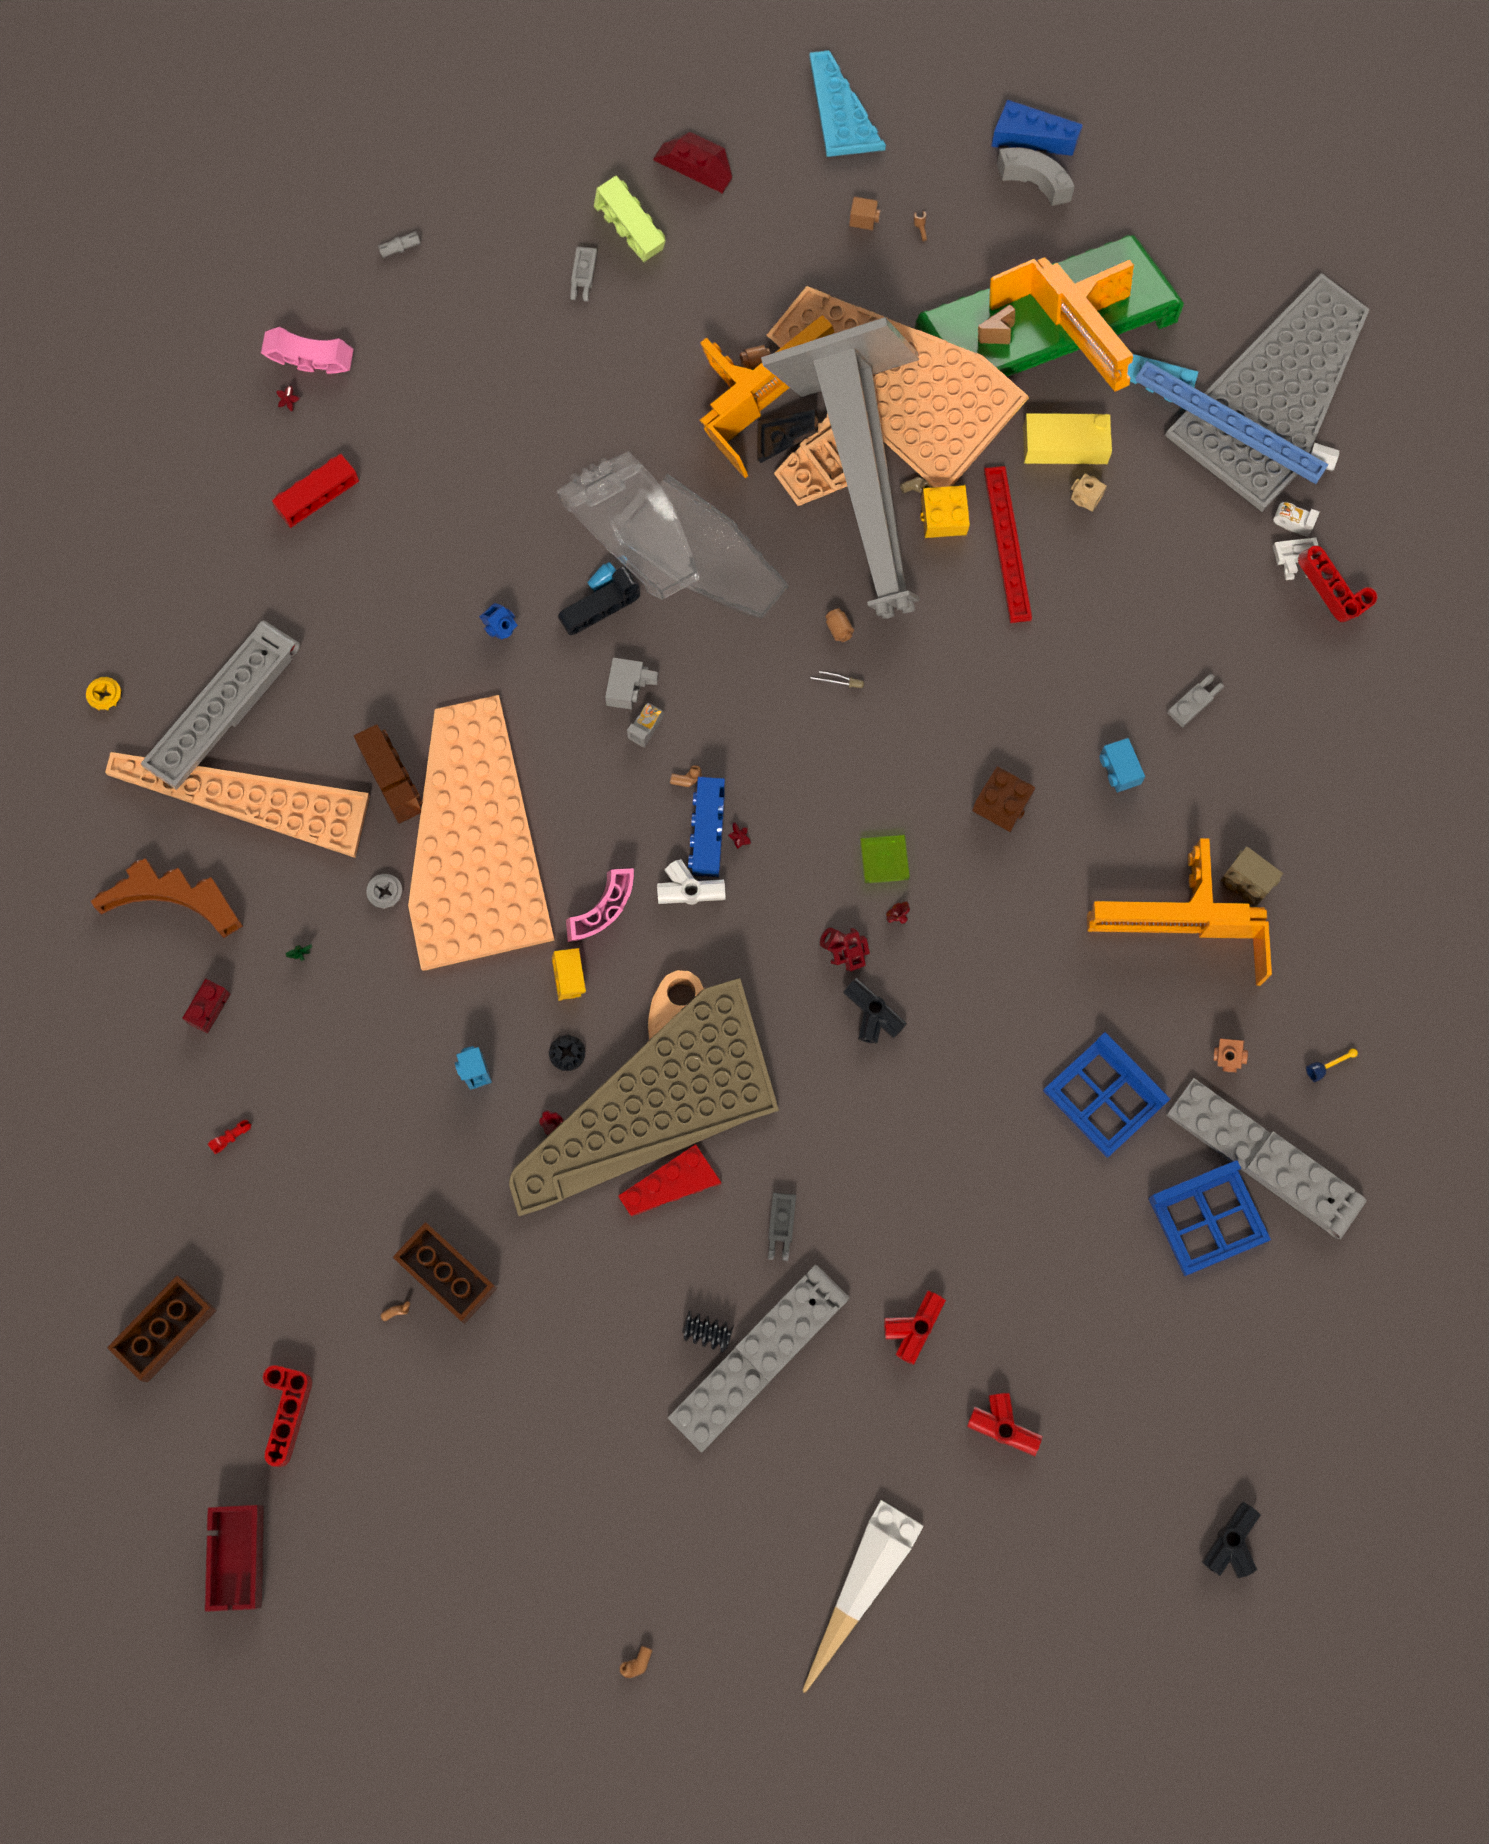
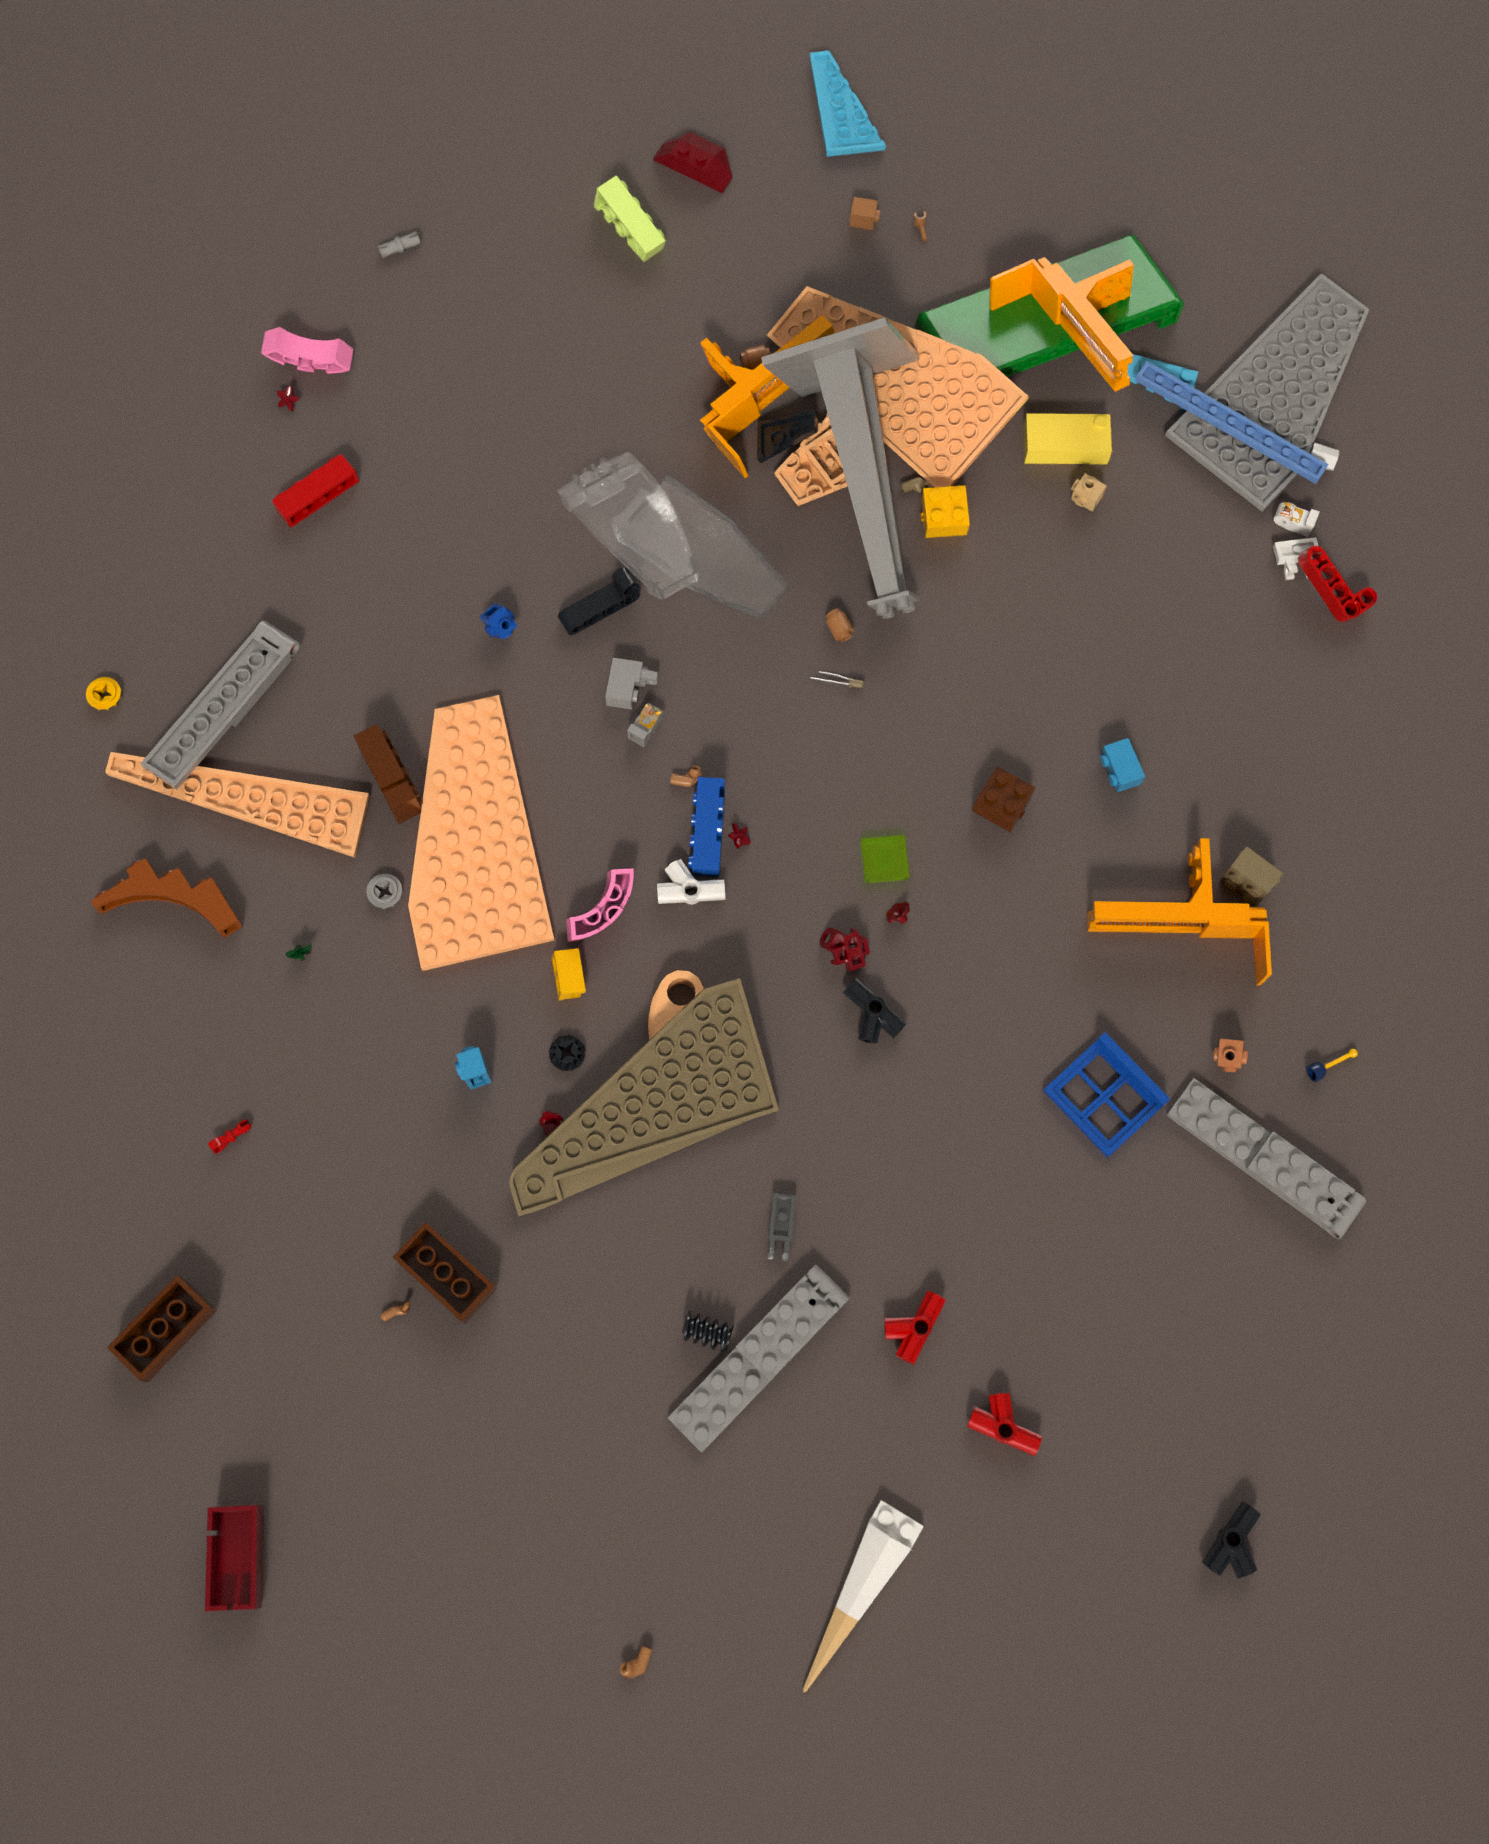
dark red brick [182,979,231,1034] -> none
red beam [263,1366,312,1467] -> none
light grey hinge [571,247,597,301] -> none
dark azure cone [587,562,616,592] -> none
red wing [618,1144,722,1217] -> none
medium nougat slope [978,305,1015,344] -> none
red tile [984,466,1032,623] -> none
blue wedge [991,100,1083,156] -> none
light grey brick [997,148,1075,206] -> none
blue window [1148,1160,1271,1277] -> none
light grey hinge [1167,674,1224,728] -> none

